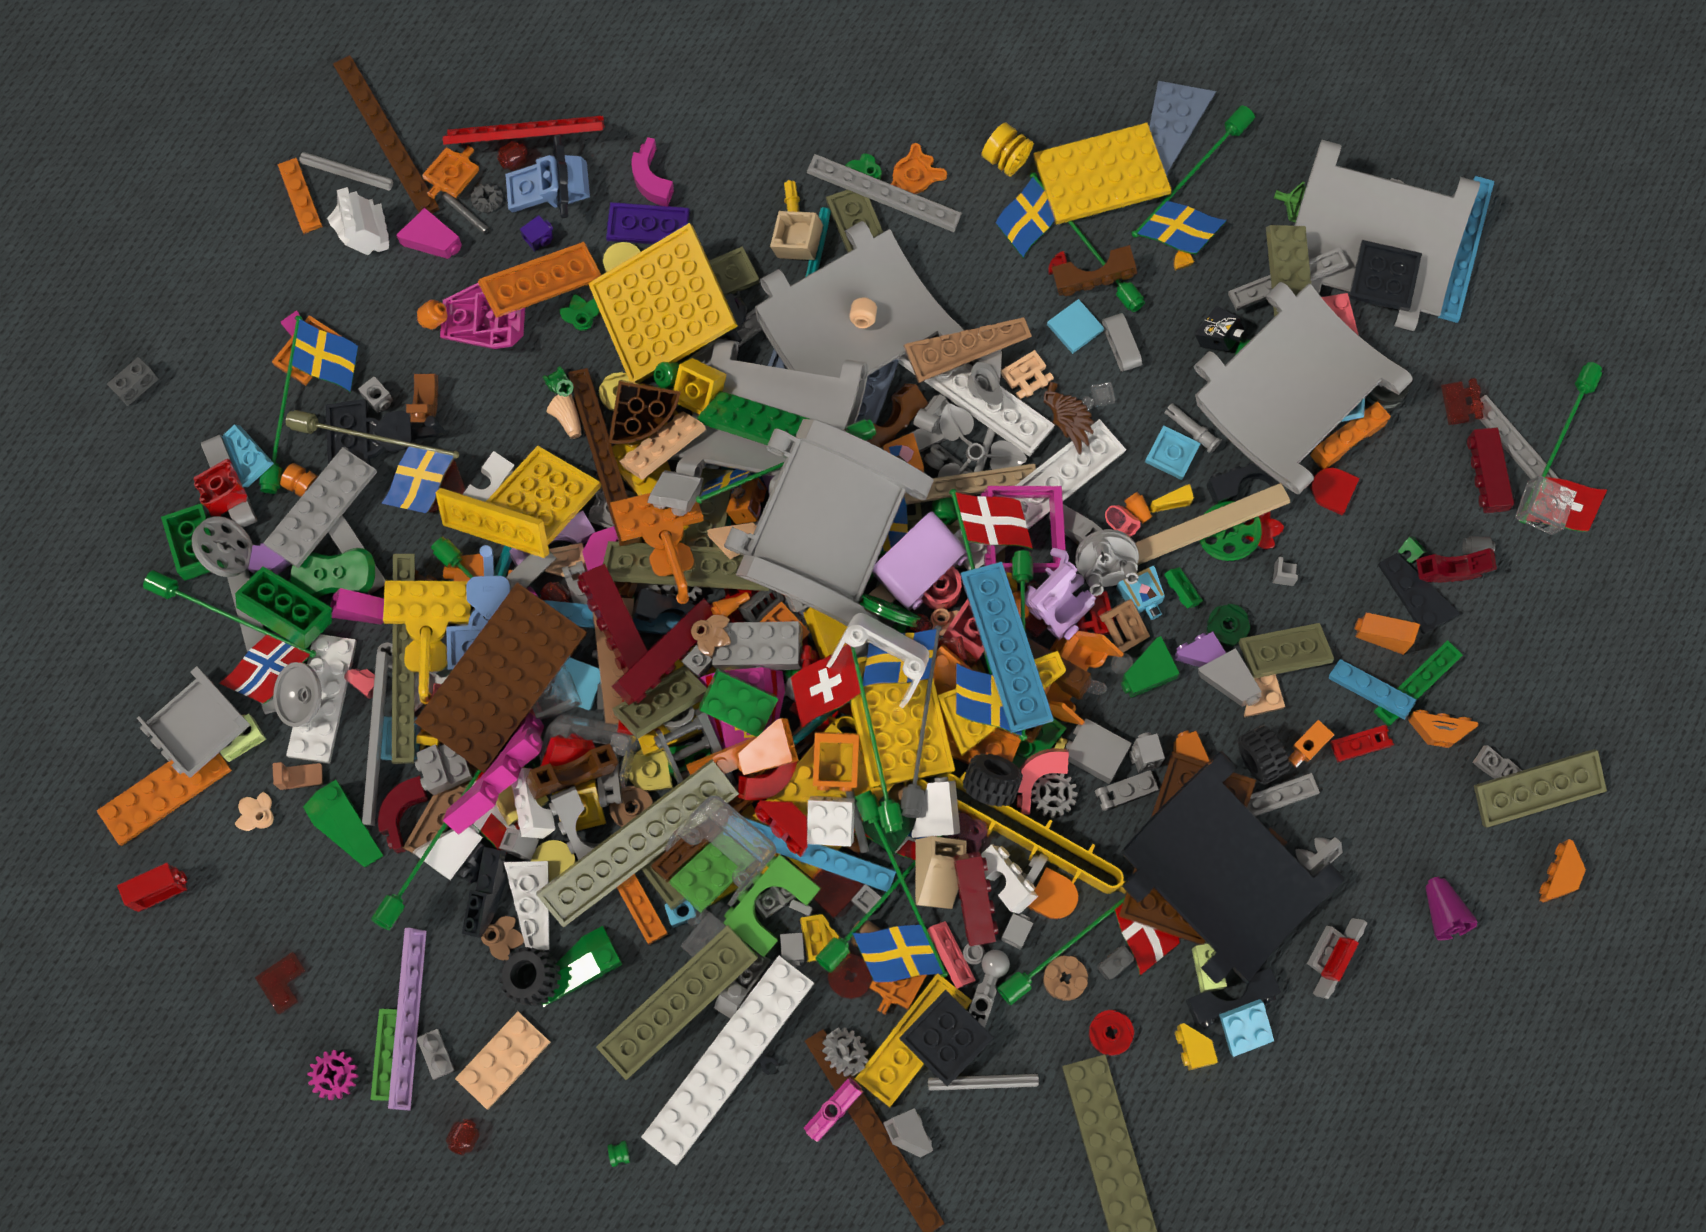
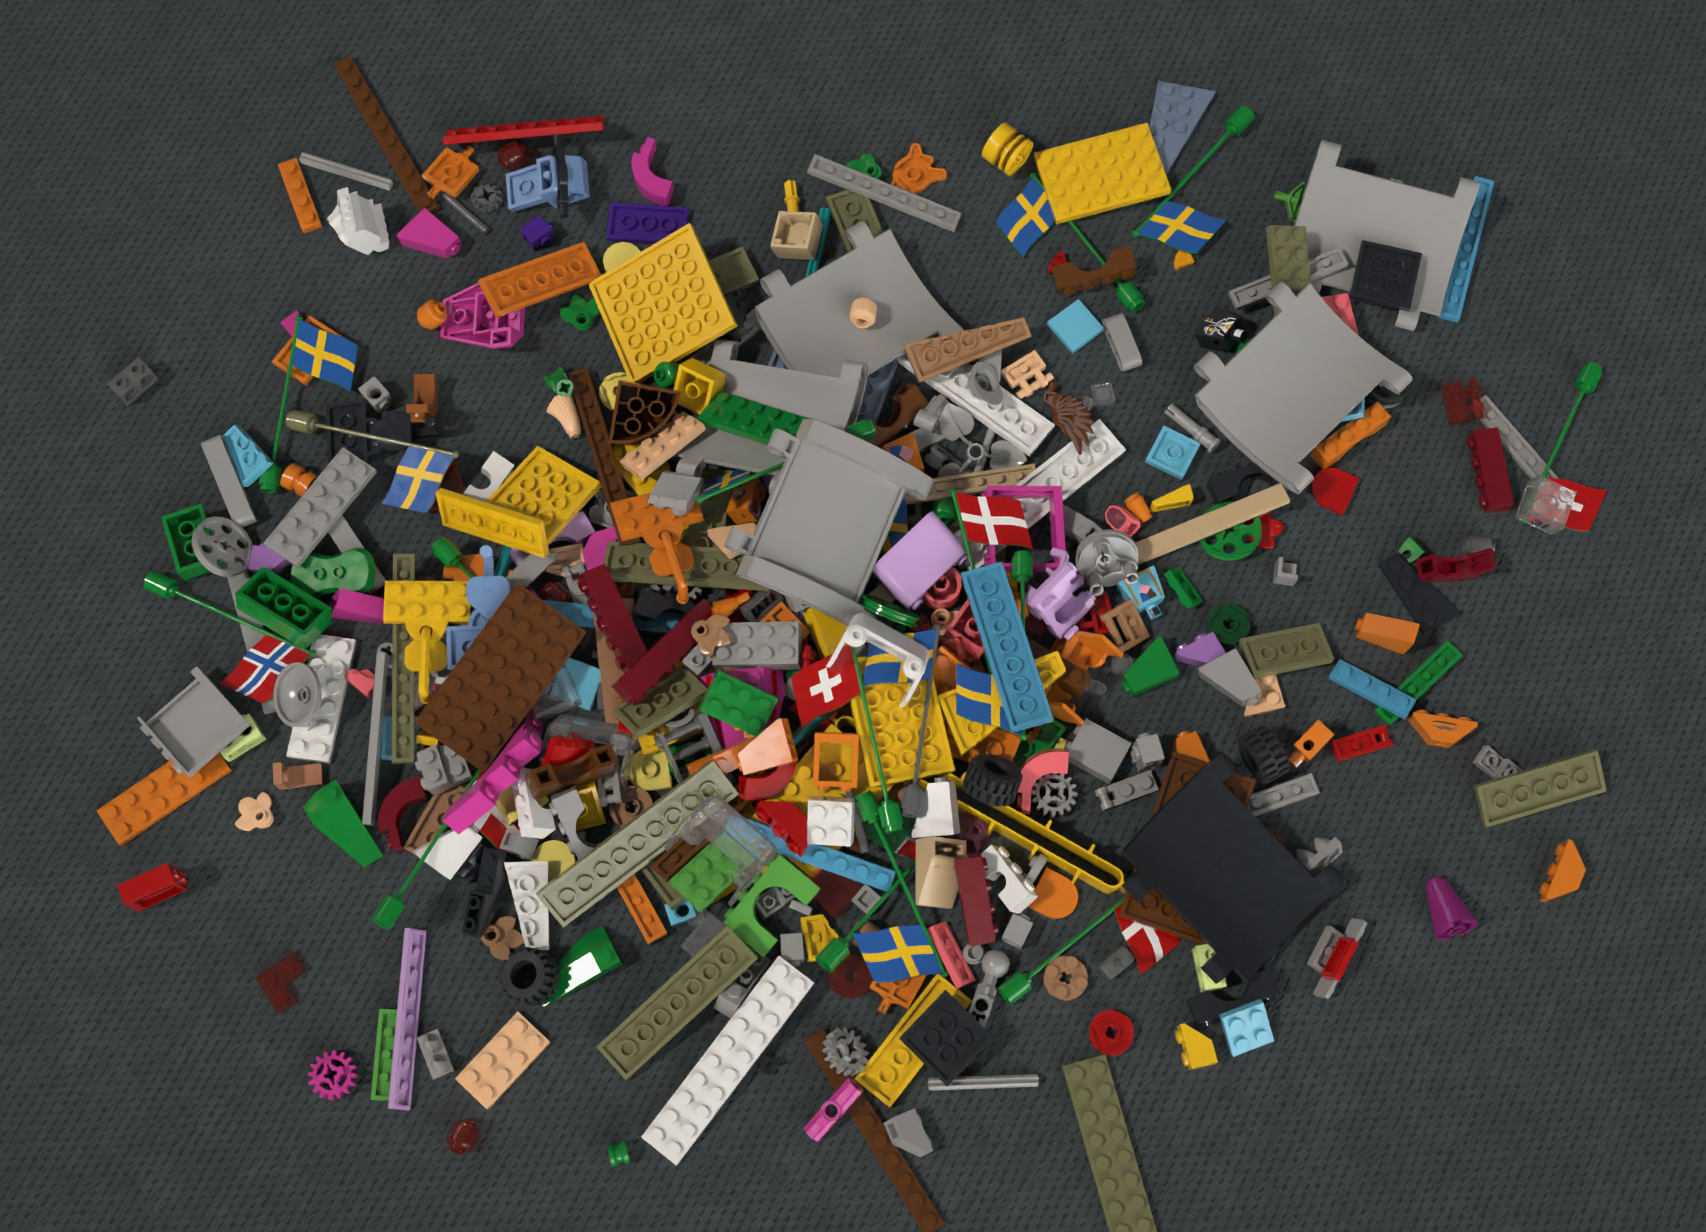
red slope [194,459,247,517] -> none

